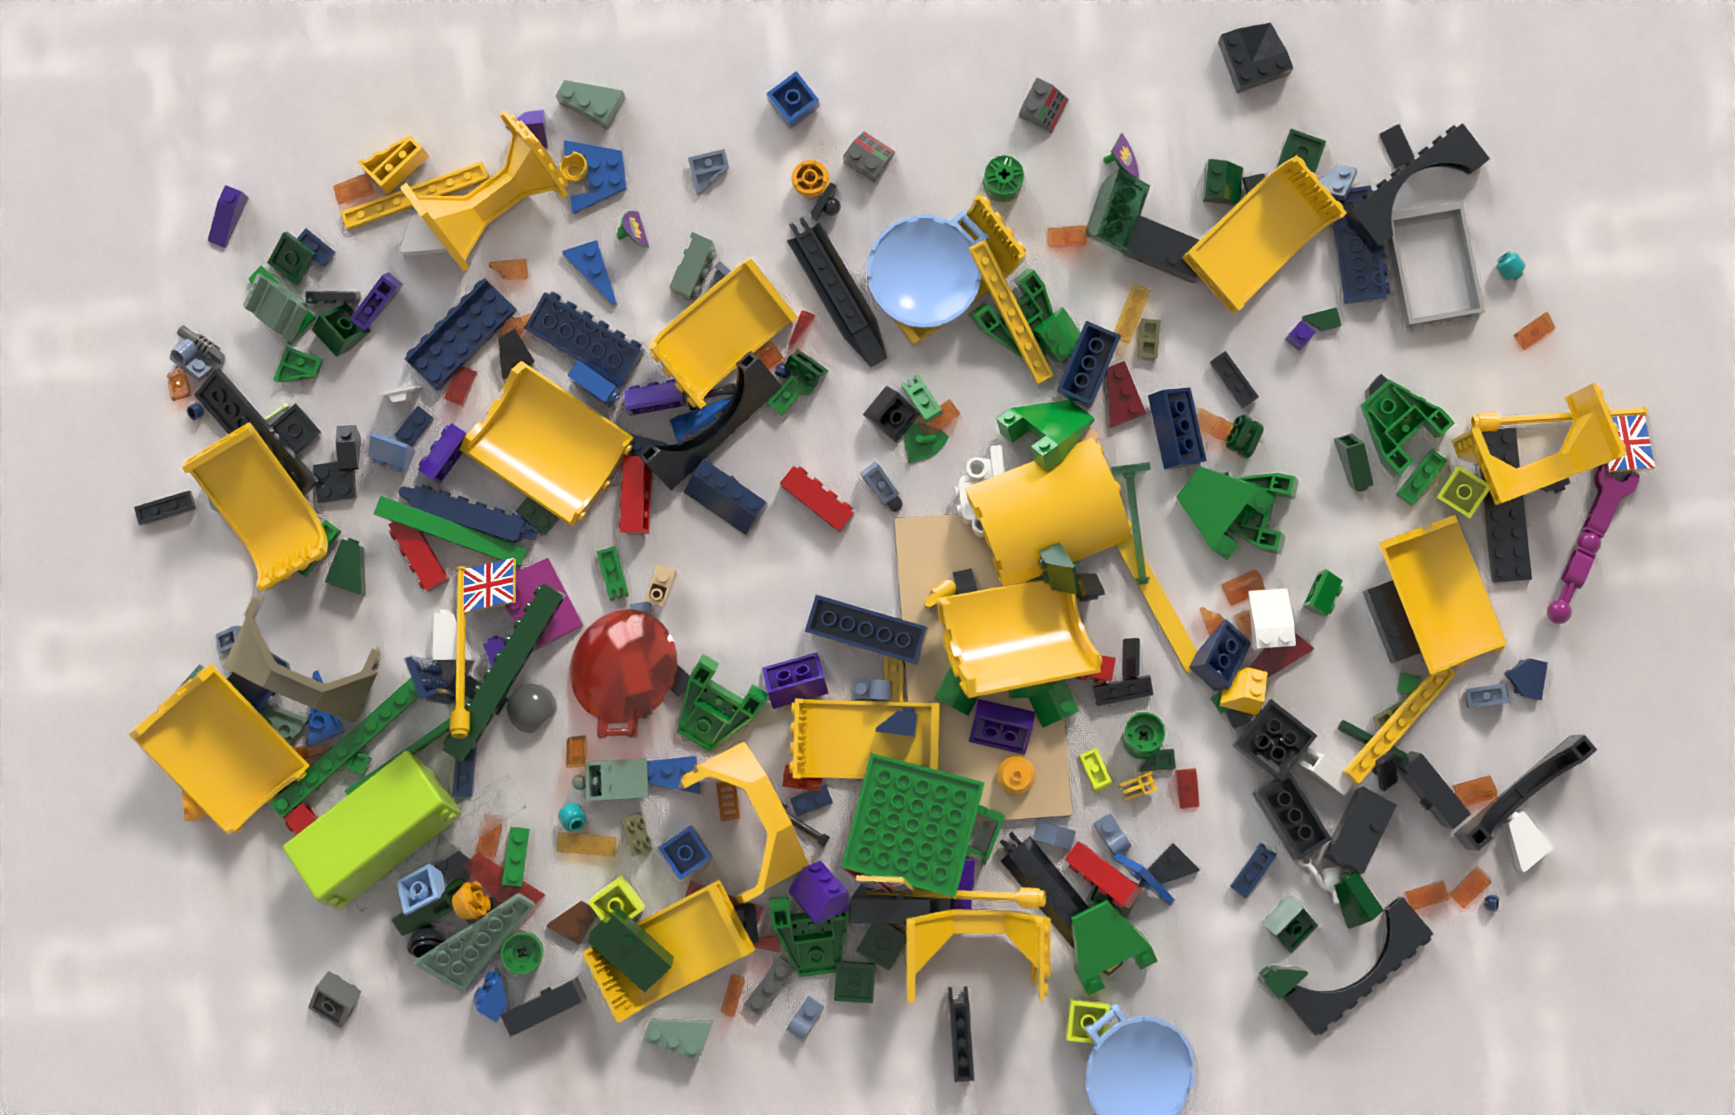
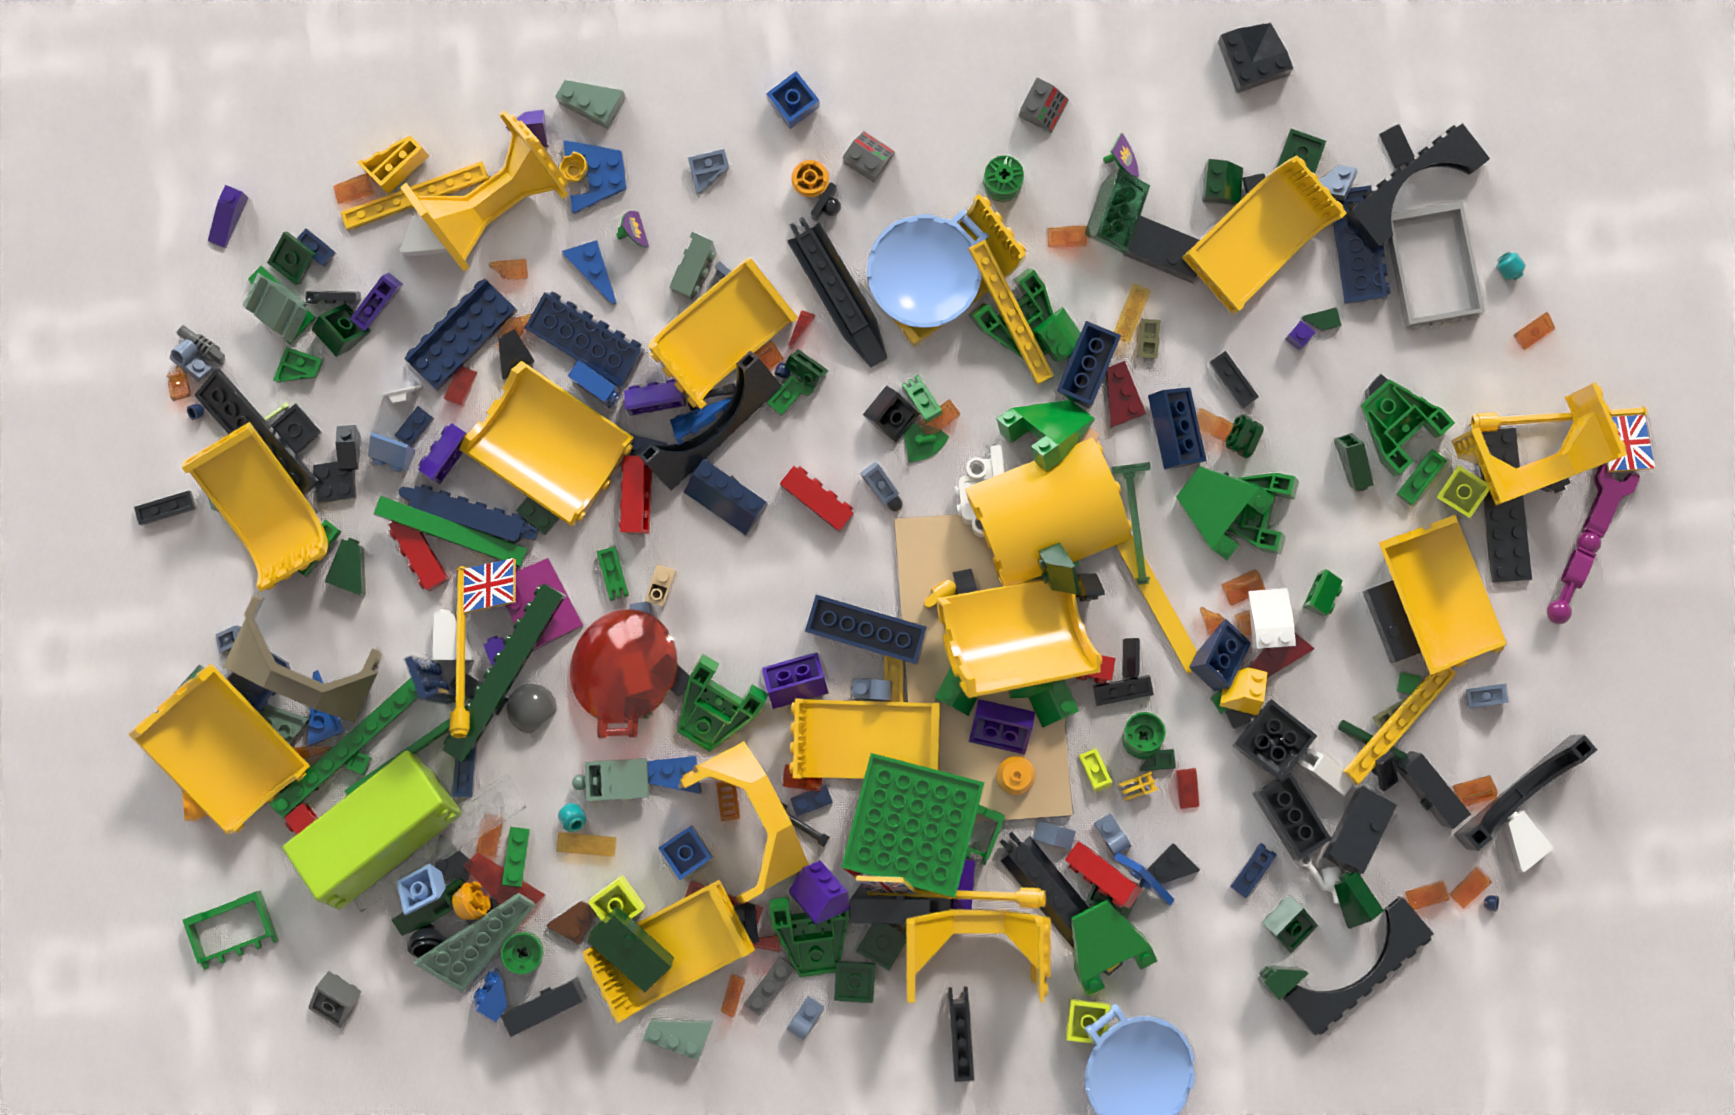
clear orange slope [566,735,588,768] -> none
olive hinge [620,813,652,857] -> none
dark blue slope [875,707,919,737] -> none
dark blue slope [1504,658,1548,700] -> none
none -> green hinge [182,890,278,970]

